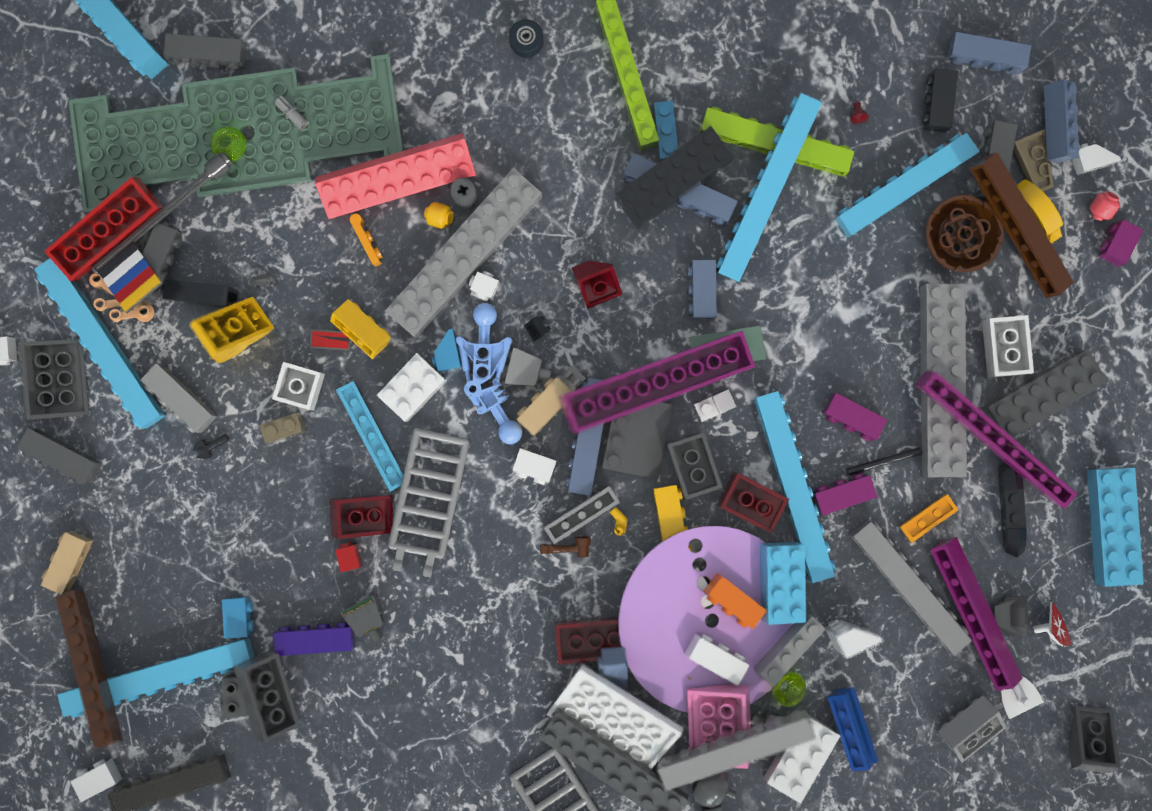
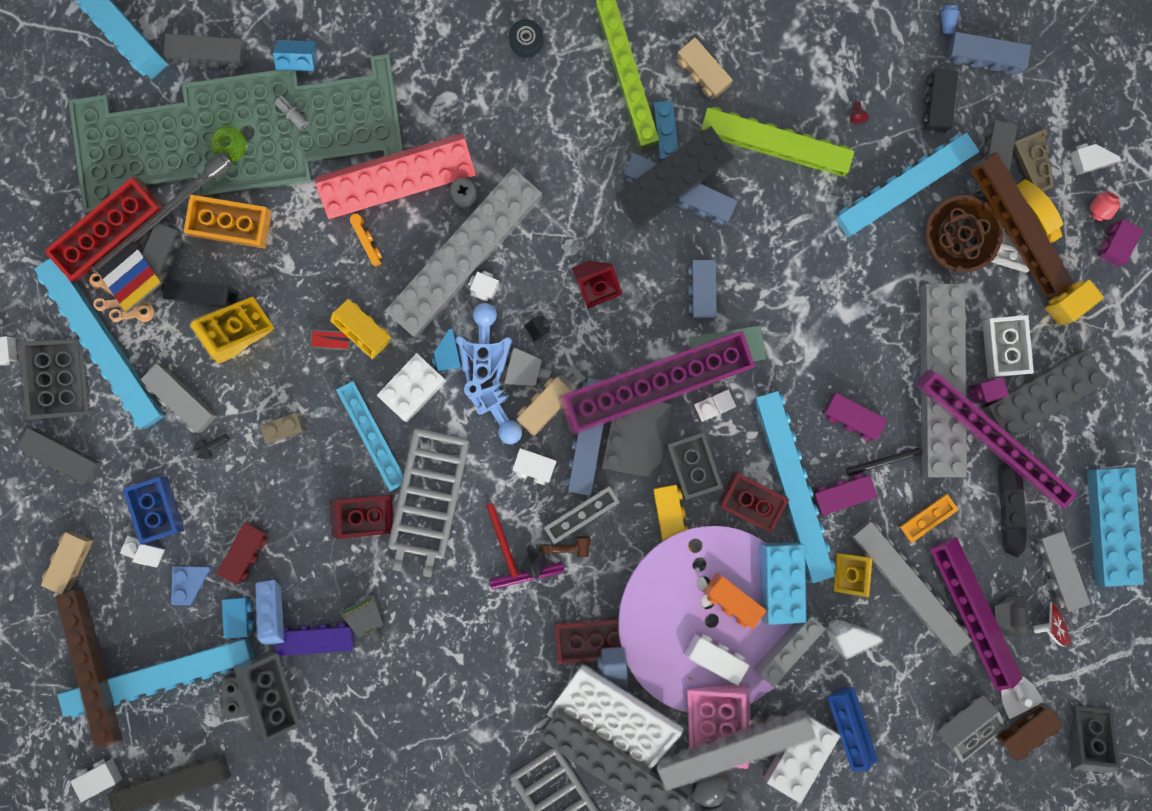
white brick [272,362,325,411] -> none
red brick [335,542,363,572] -> none
yellow head [424,202,454,229] -> none
yellow arm [609,507,628,536] -> none
medium azure brick [716,93,822,282] -> none
clear neon green piece [772,671,806,707] -> none
sand blue brick [1044,79,1080,163] -> none
none -> white slope [120,535,165,567]
none -> blue brick [122,476,185,544]
none -> medium blue wing [171,566,212,605]
none -> light orange brick [183,195,272,249]
none -> dark red brick [216,521,269,585]
none -> light blue brick [255,580,284,646]
none -> dark azure brick [273,40,318,71]
none -> red bar [486,503,519,578]
none -> magenta axle [489,562,564,589]
none -> black panel [520,546,547,579]
none -> tan brick [676,38,733,100]
none -> yellow slope [834,553,872,597]
none -> medium blue cone [940,5,960,35]
none -> magenta brick [968,377,1009,404]
none -> white wing [992,227,1030,273]
none -> reddish brown brick [996,703,1063,761]
none -> light grey brick [1035,530,1091,612]
none -> yellow brick [1045,279,1104,325]

